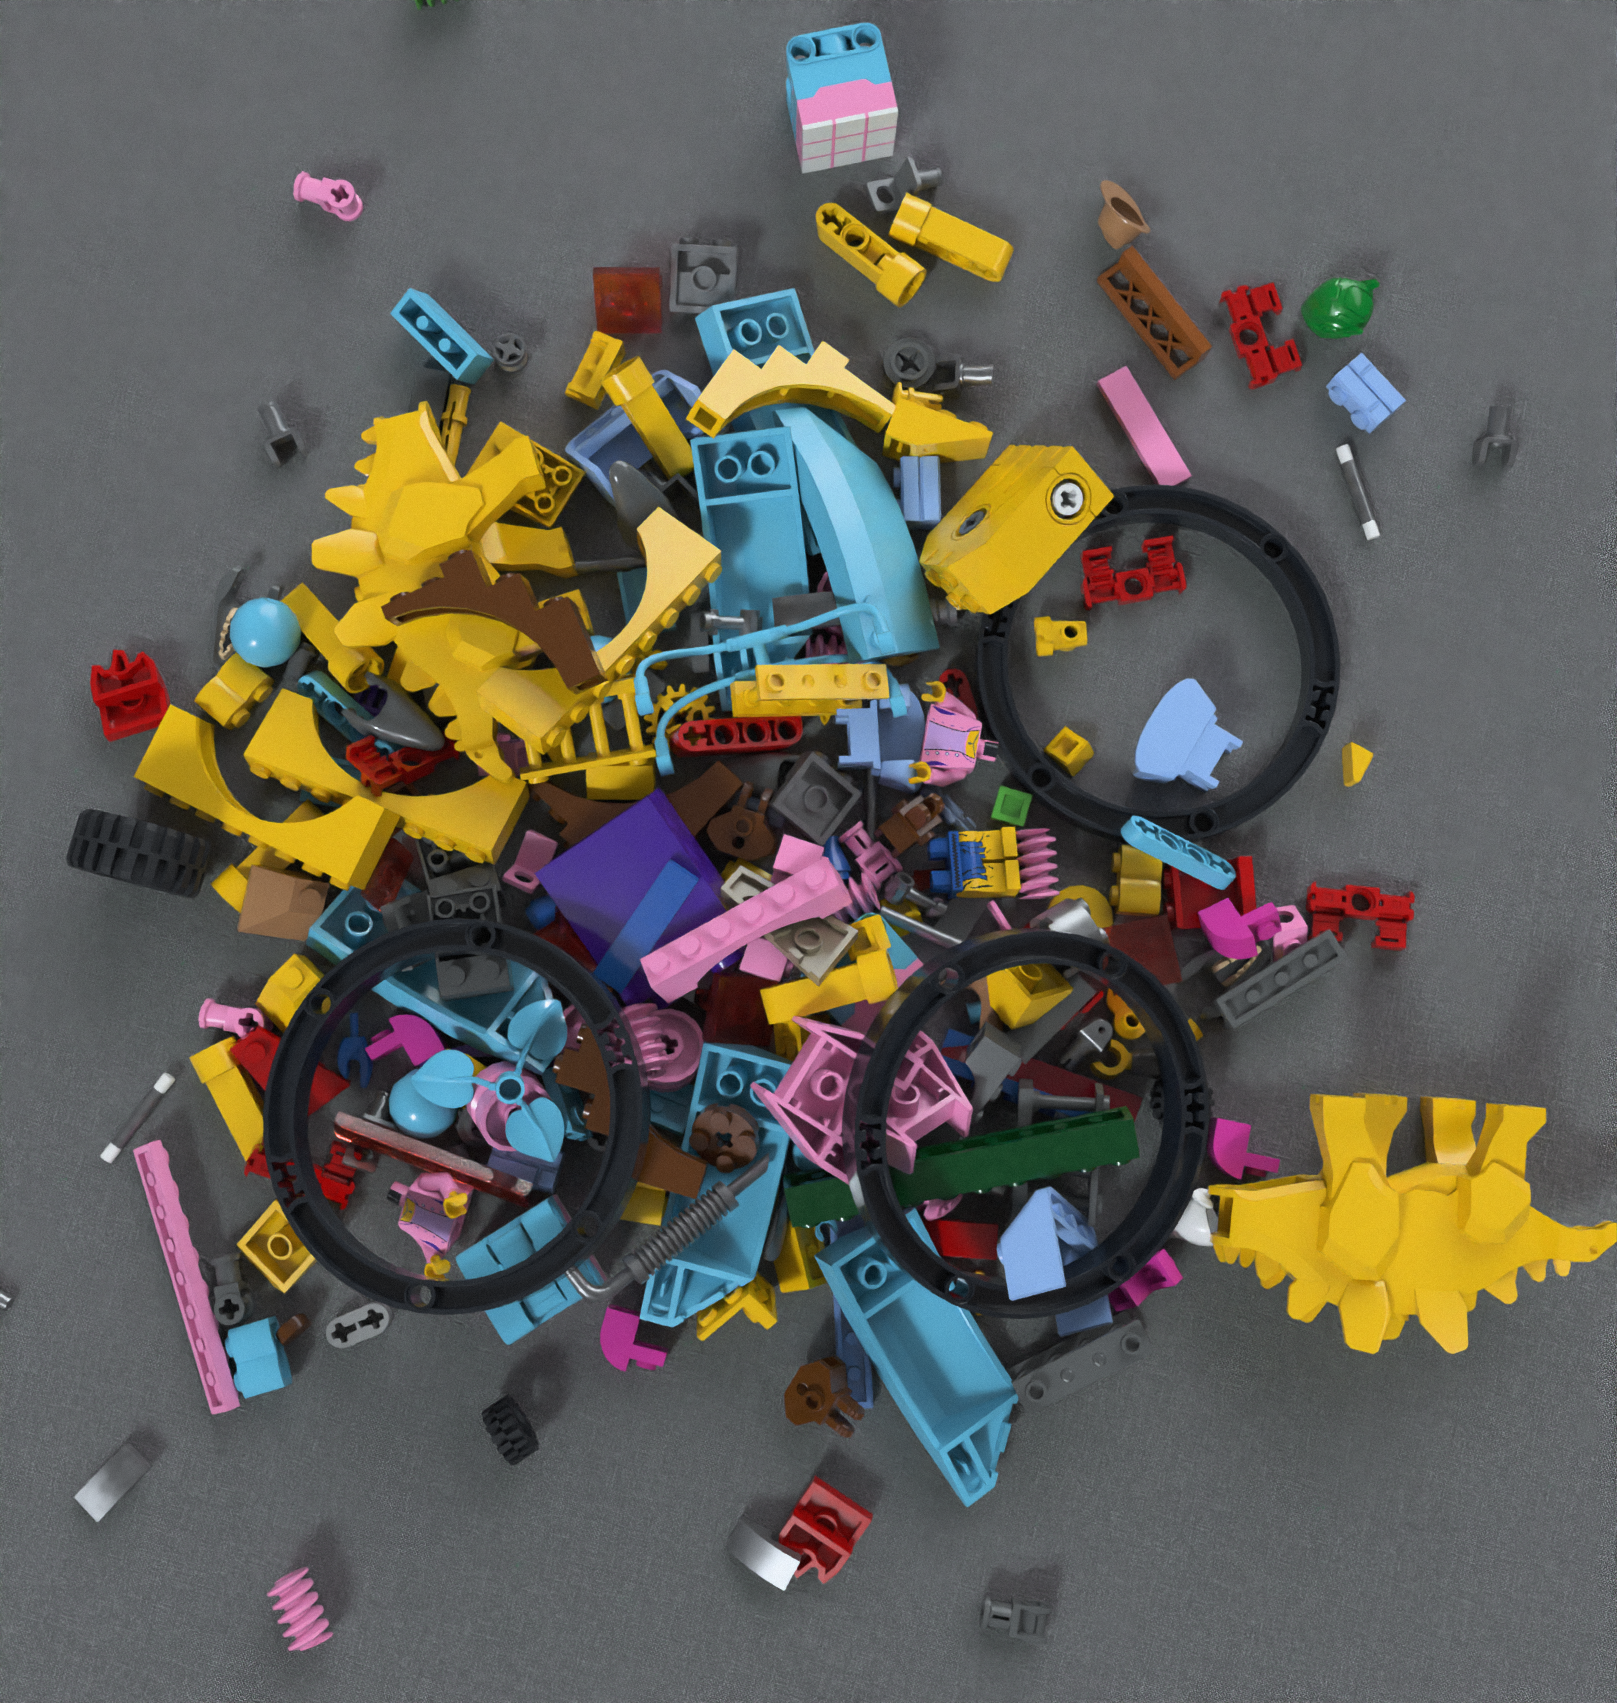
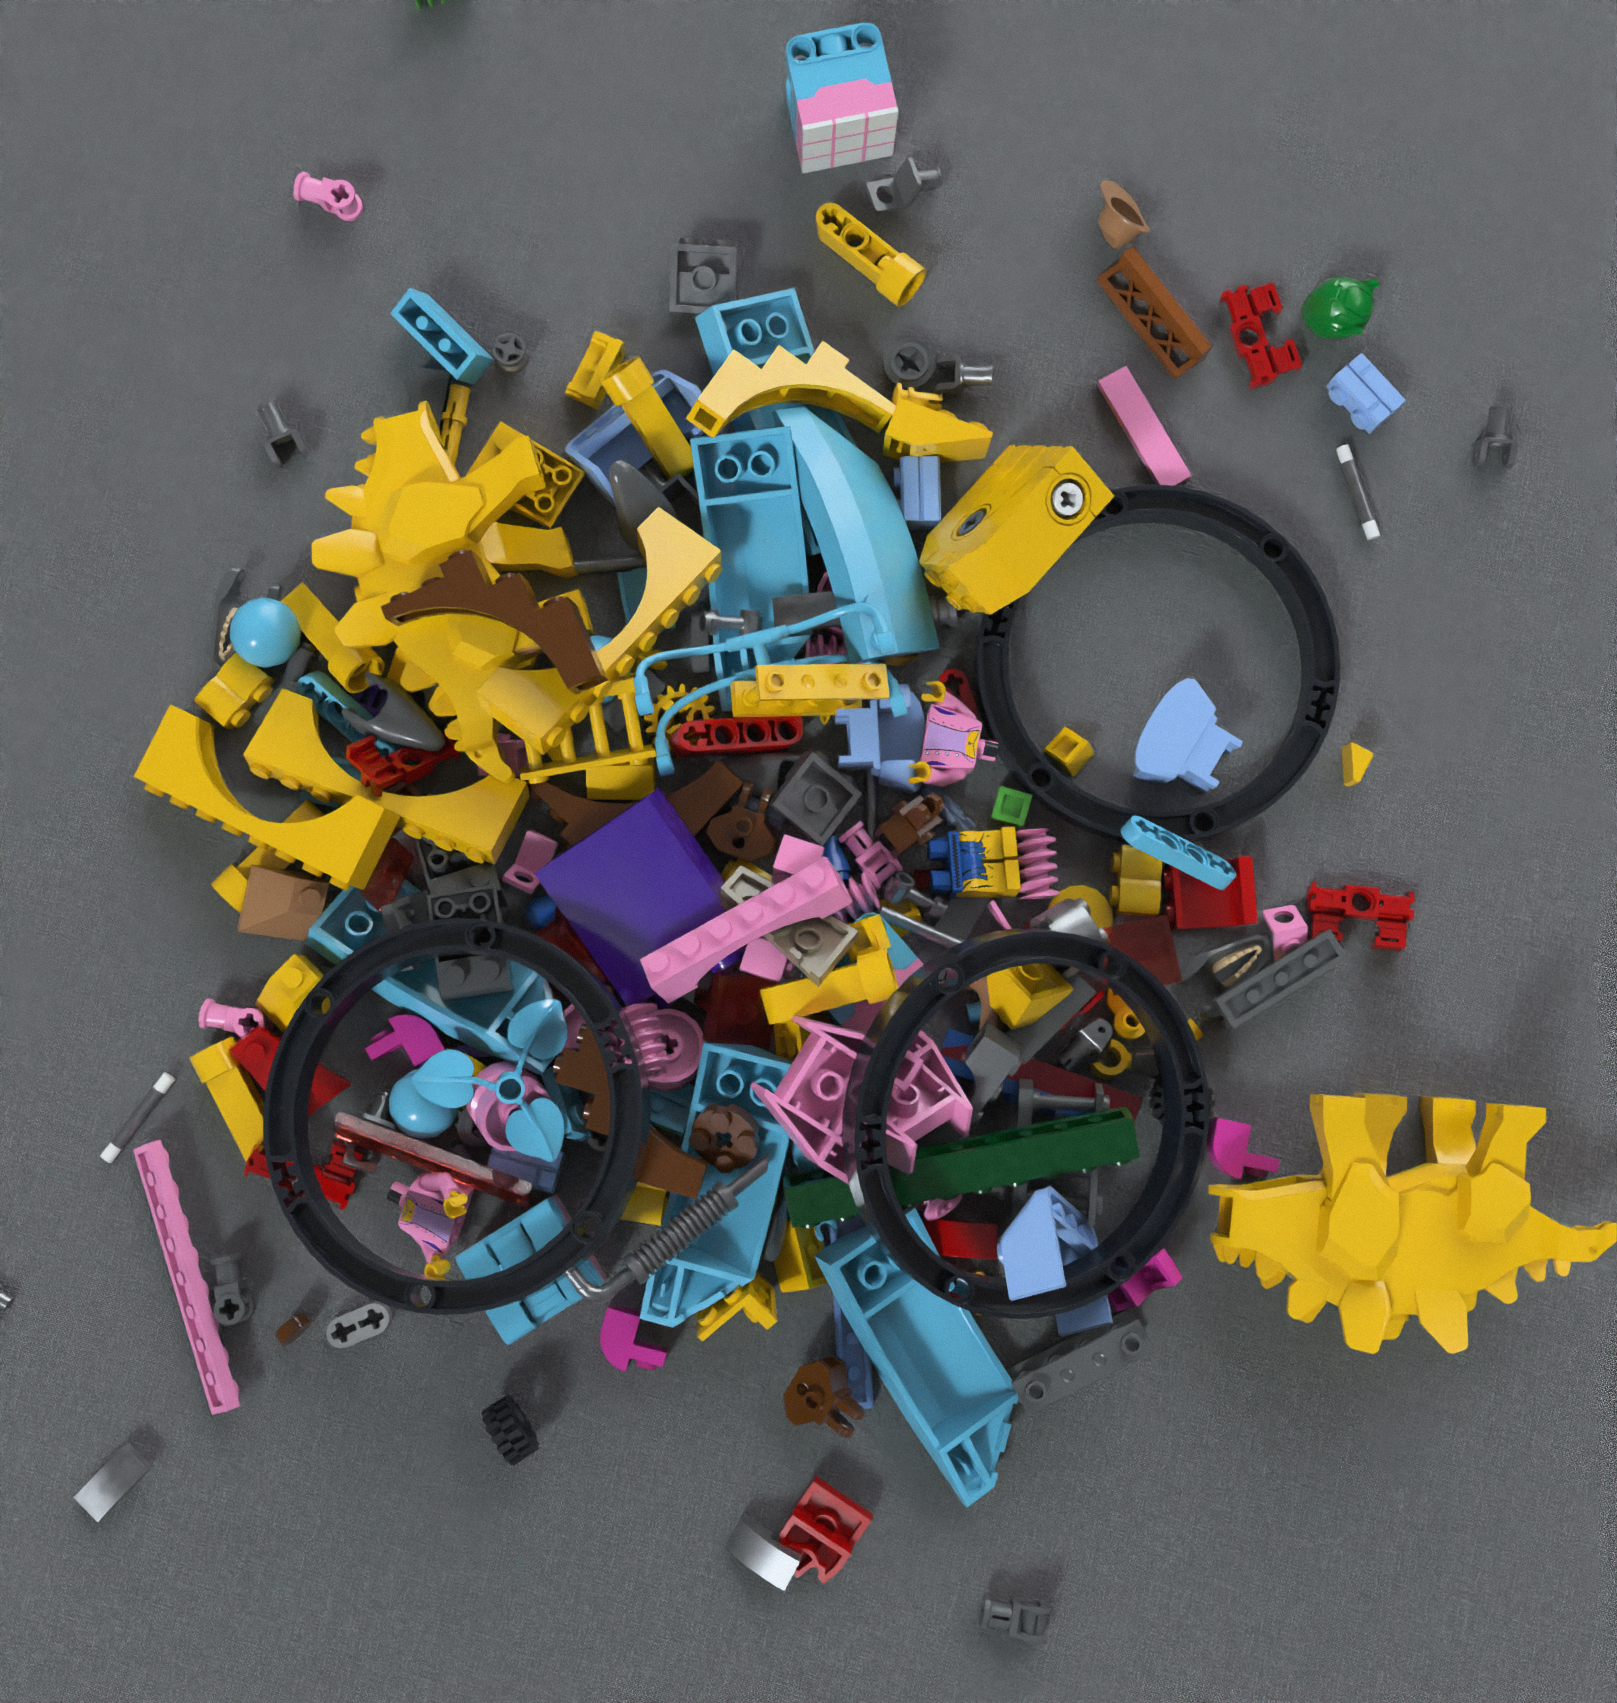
black tyre [66,808,213,899] -> none
red plate [90,650,171,742] -> none
medium azure brick [225,1315,292,1399] -> none
yellow slope [236,1199,317,1294] -> none
bright pink piece [267,1567,333,1651] -> none
blue hand [337,1012,373,1088] -> none
clear red bracket [593,267,663,333] -> none
blue tile [593,859,699,993] -> none
yellow beam [888,193,1014,282] -> none
yellow plate [1034,616,1087,656] -> none
red piece [1080,535,1187,611] -> none
white hat [1169,1188,1218,1246] -> none
dark pink brick [1198,898,1282,959] -> none

